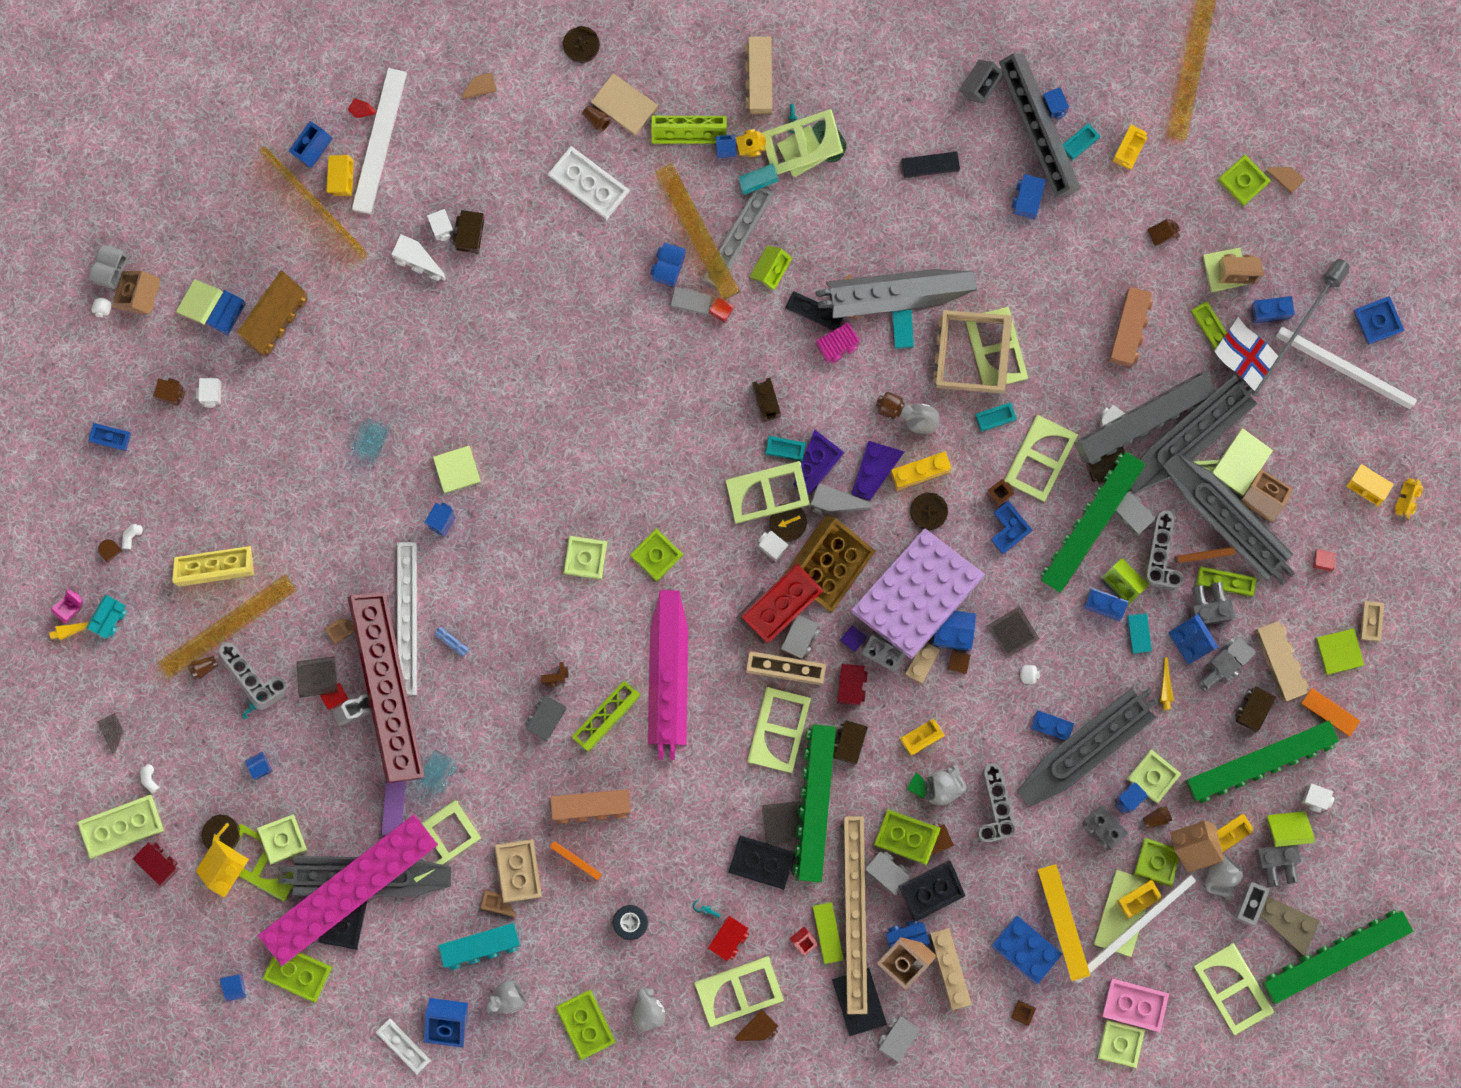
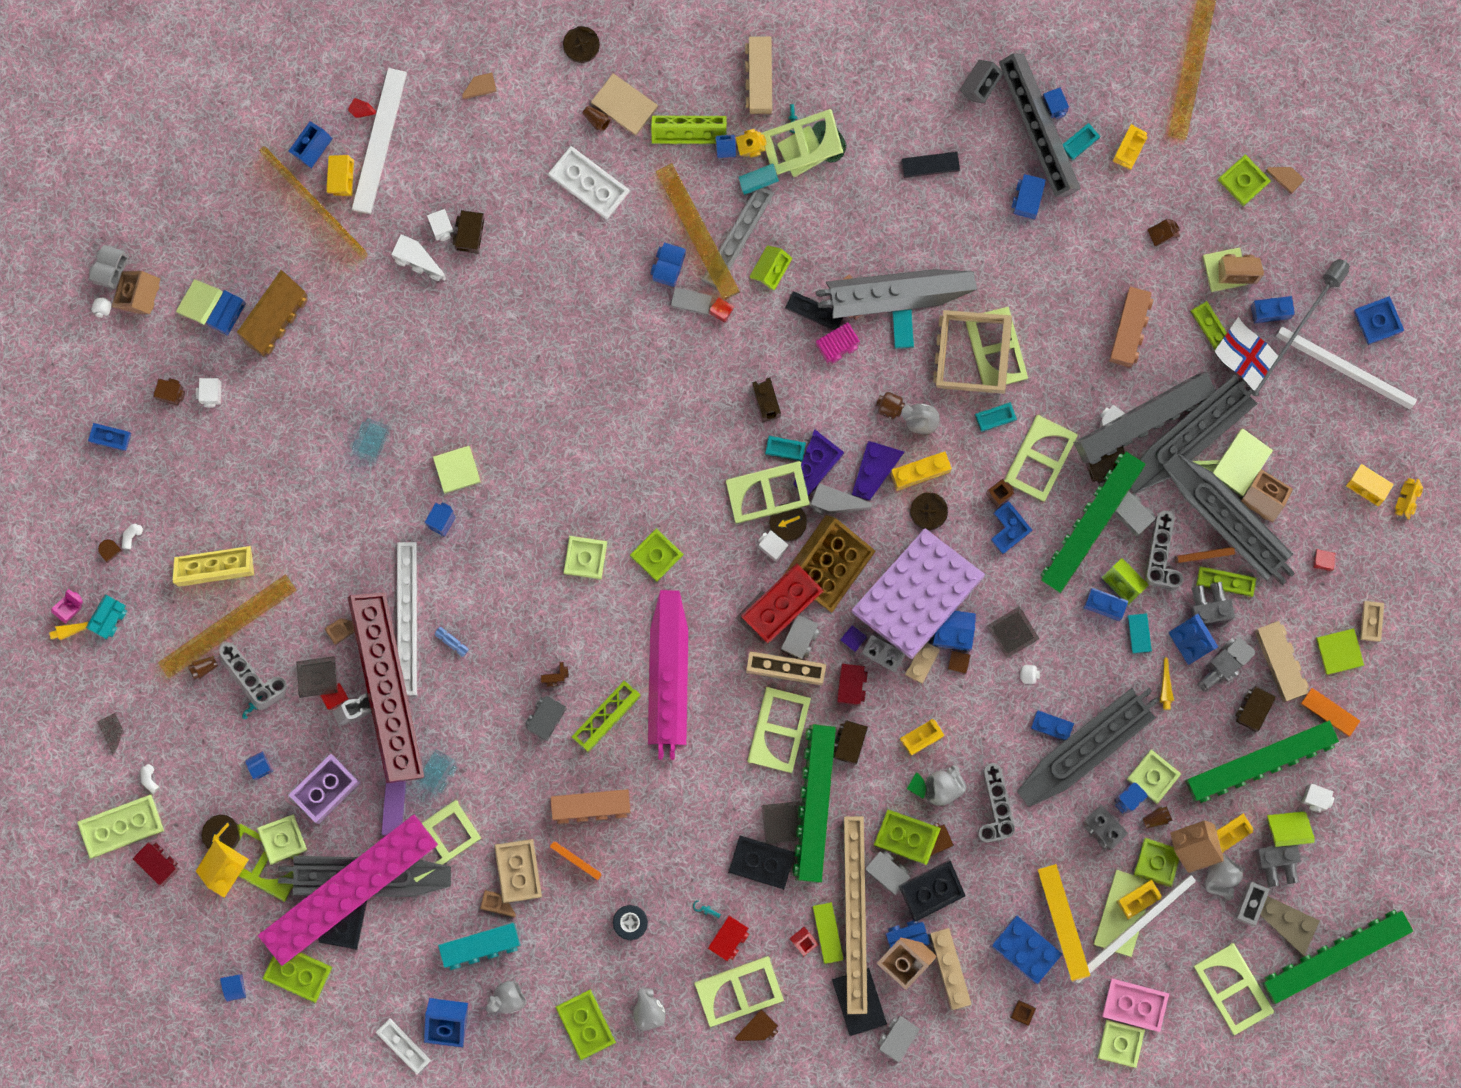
none -> lavender brick [289,754,360,824]

